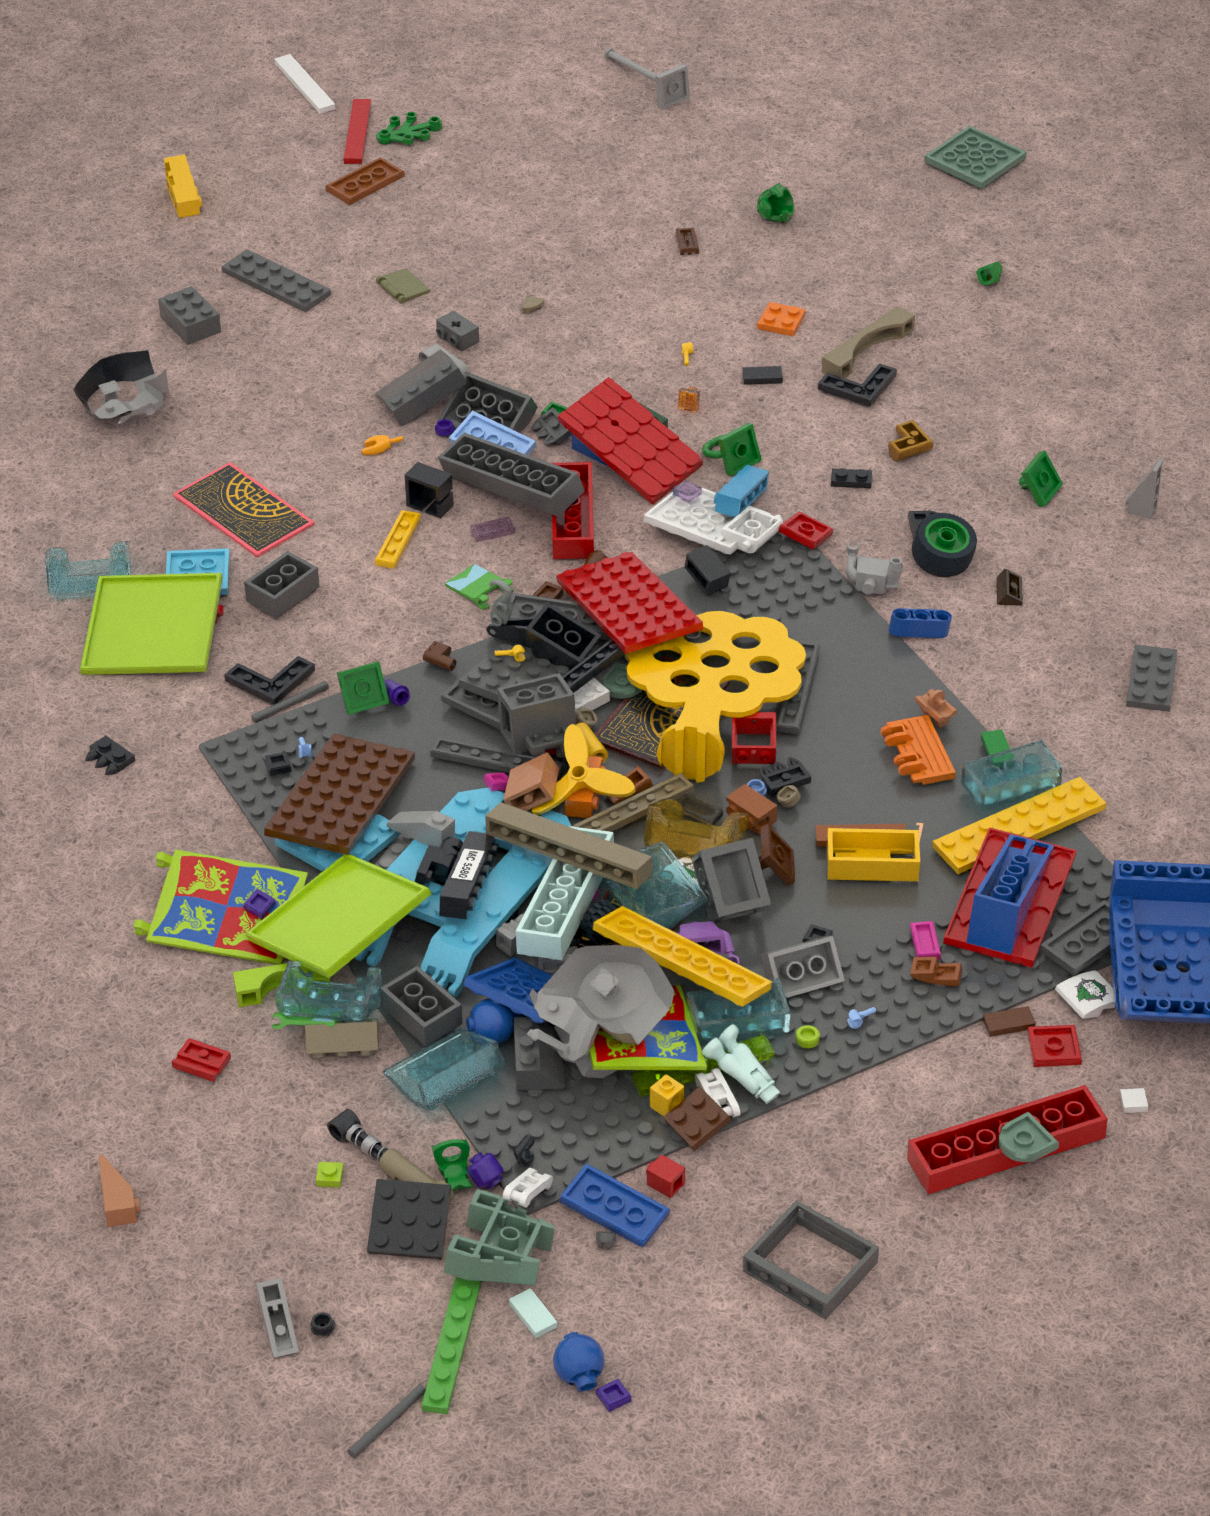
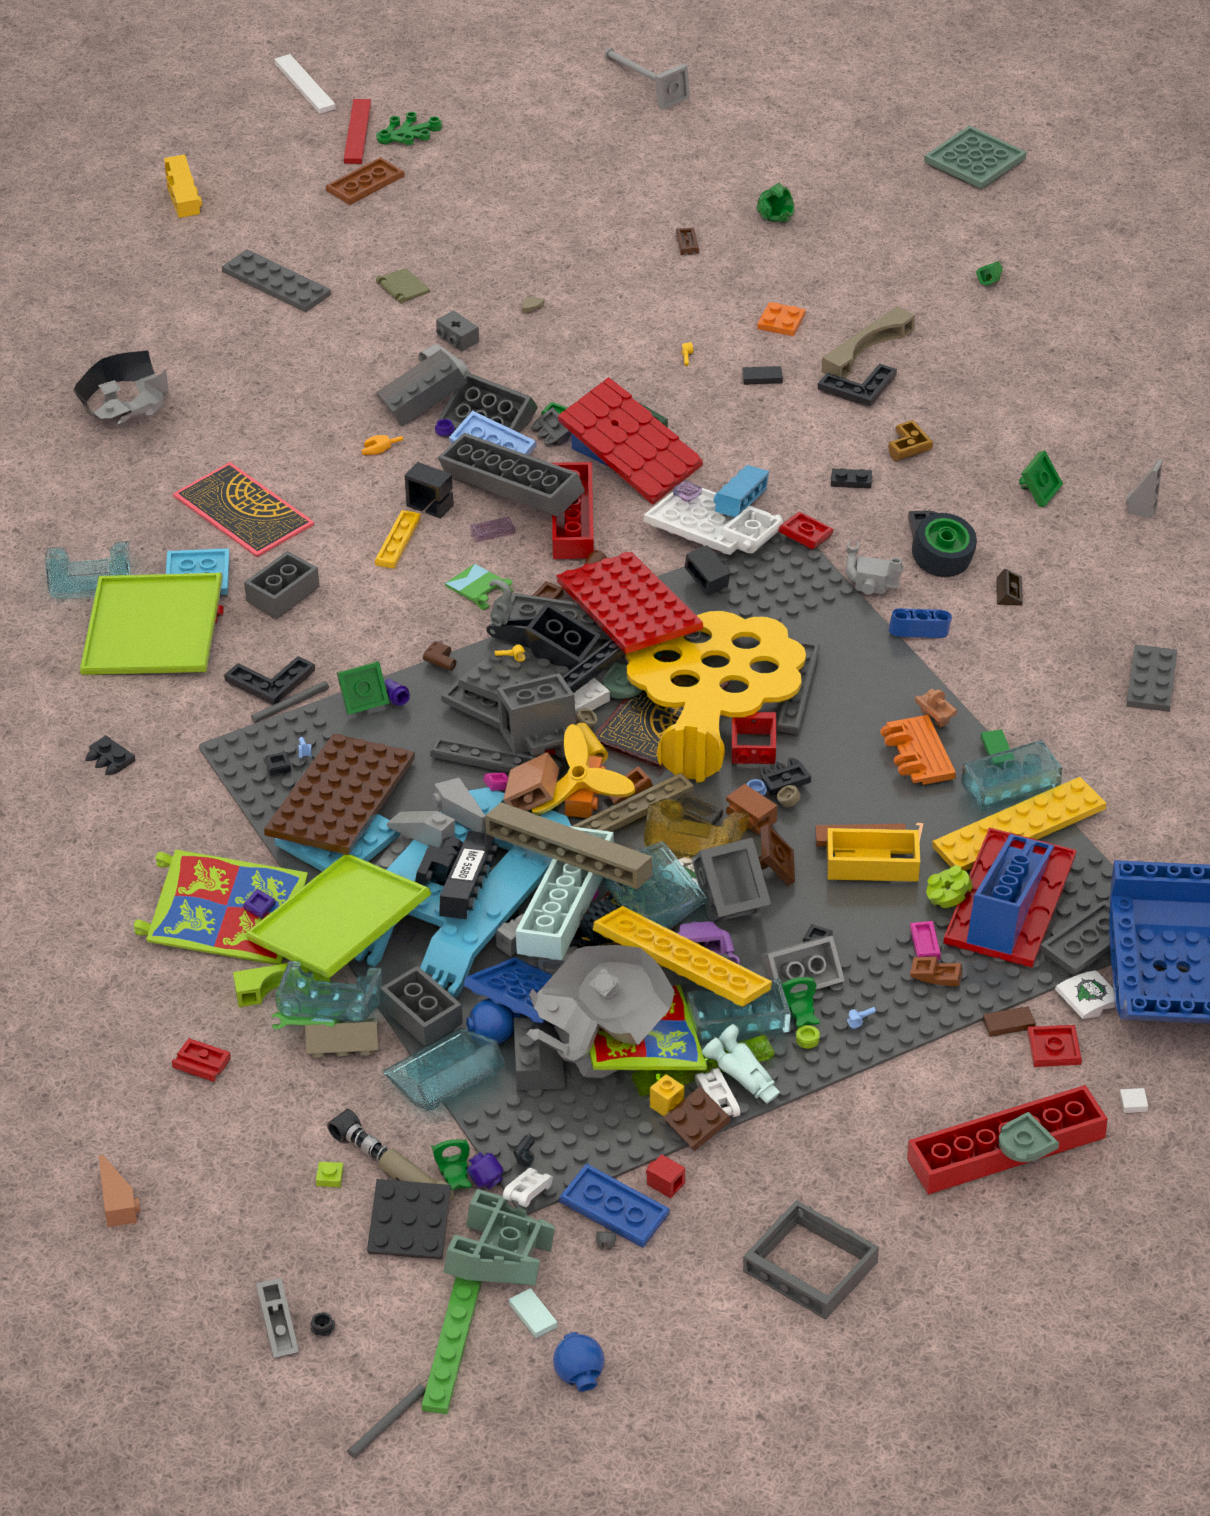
dark grey brick [158,286,221,345] -> none
dark purple tile [596,1379,631,1412] -> none
clear orange tile [678,387,700,412] -> none
green tile [702,423,762,476] -> none
none -> light grey slope [432,778,486,833]
none -> green hair [778,977,820,1027]
none -> lime plate [926,865,972,908]

